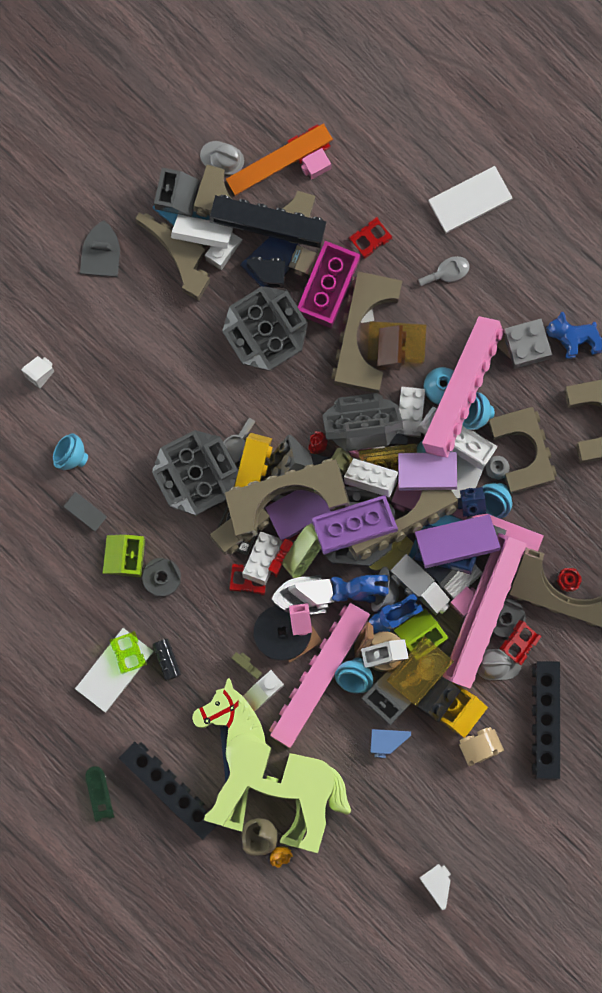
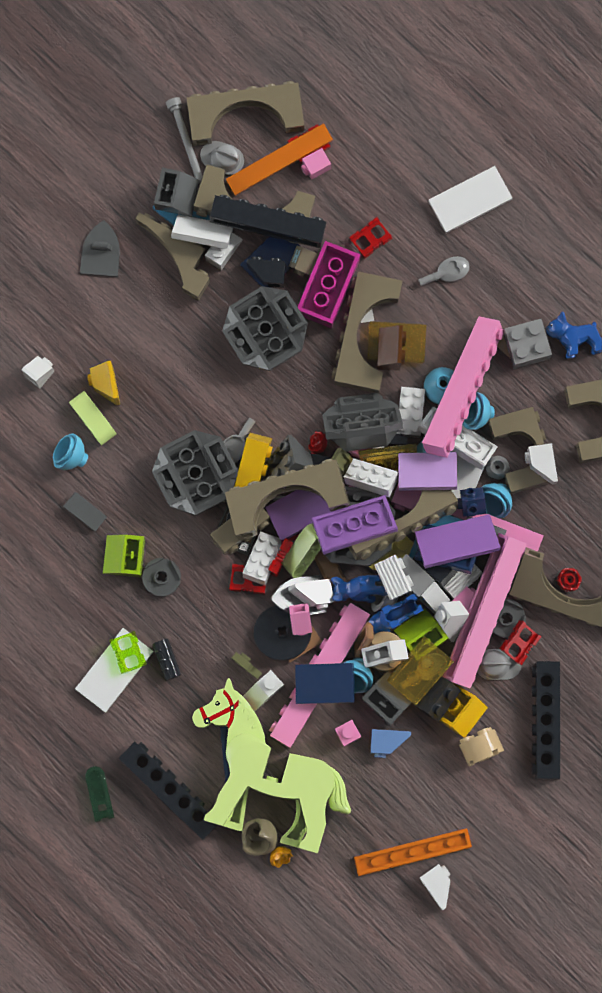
none -> yellowish green beam [69,391,117,446]
none -> yellow slope [87,361,120,405]
none -> light grey piece [166,97,203,184]
none -> dark tan arch [187,81,304,146]
none -> dark blue tile [295,663,354,704]
none -> medium nougat tile [314,550,346,586]
none -> bright pink brick [335,720,361,747]
none -> orange tile [354,828,472,876]
none -> white brick [374,555,414,600]
none -> white slope [434,601,469,642]
none -> white slope [525,443,558,485]

